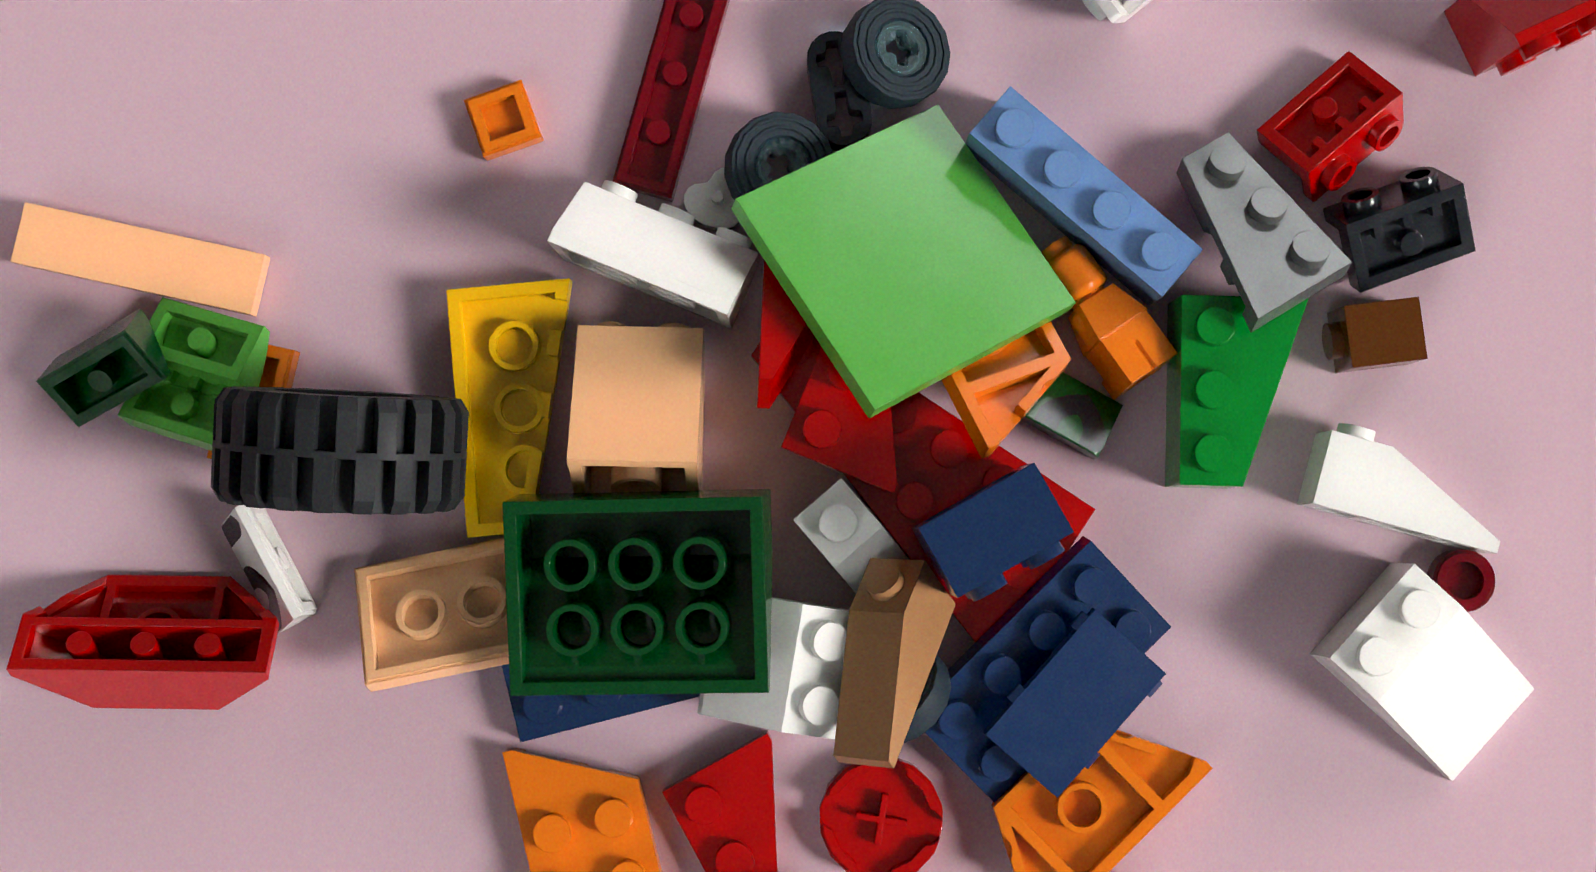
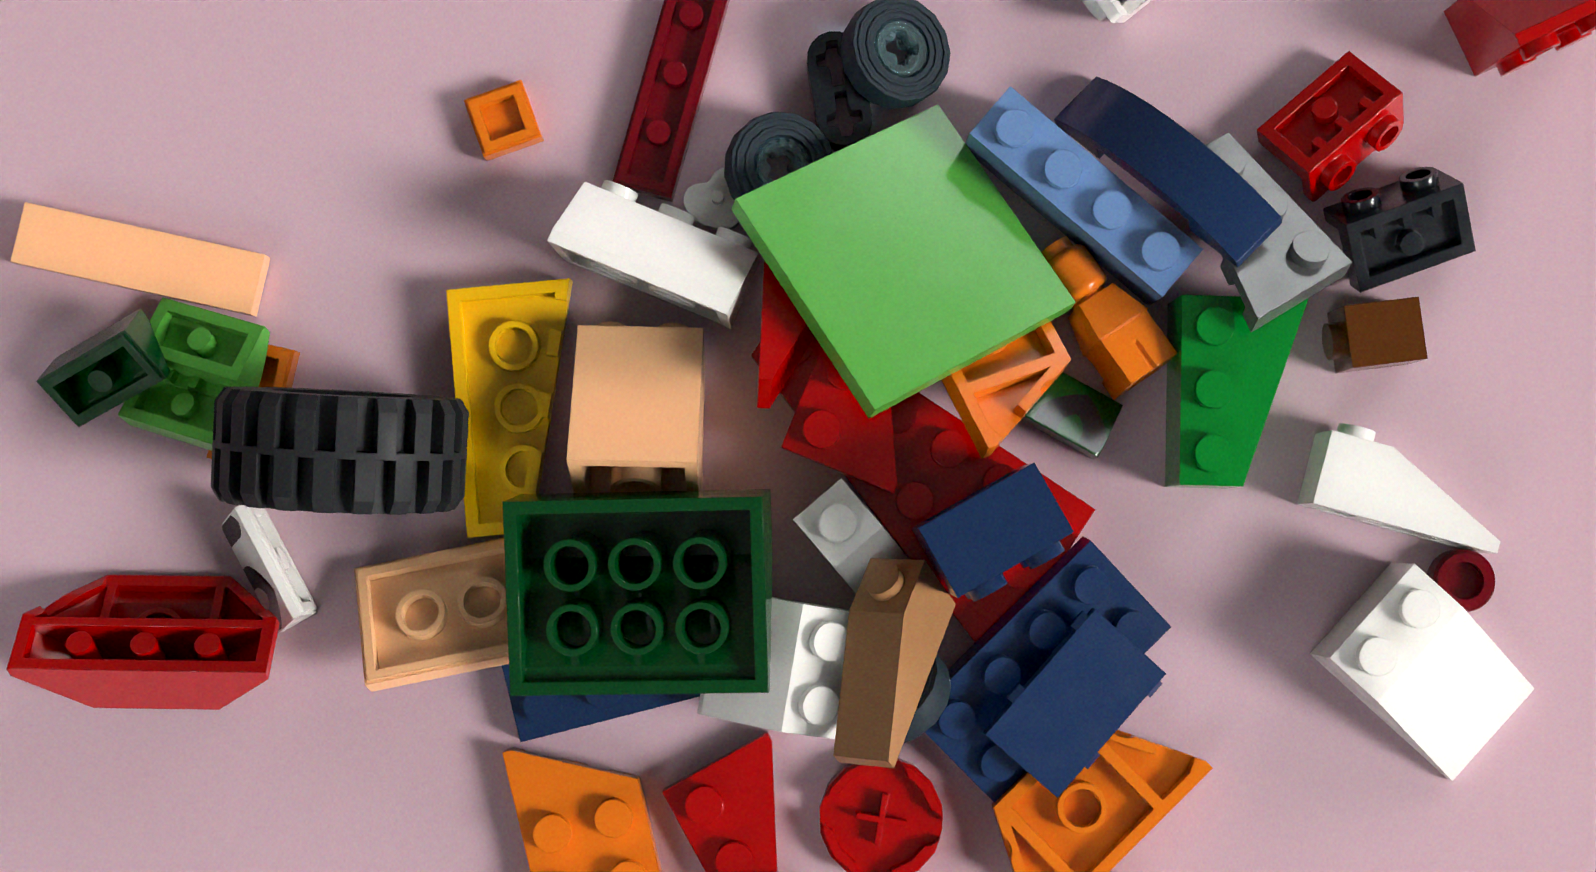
none -> dark blue slope [1054,76,1282,268]

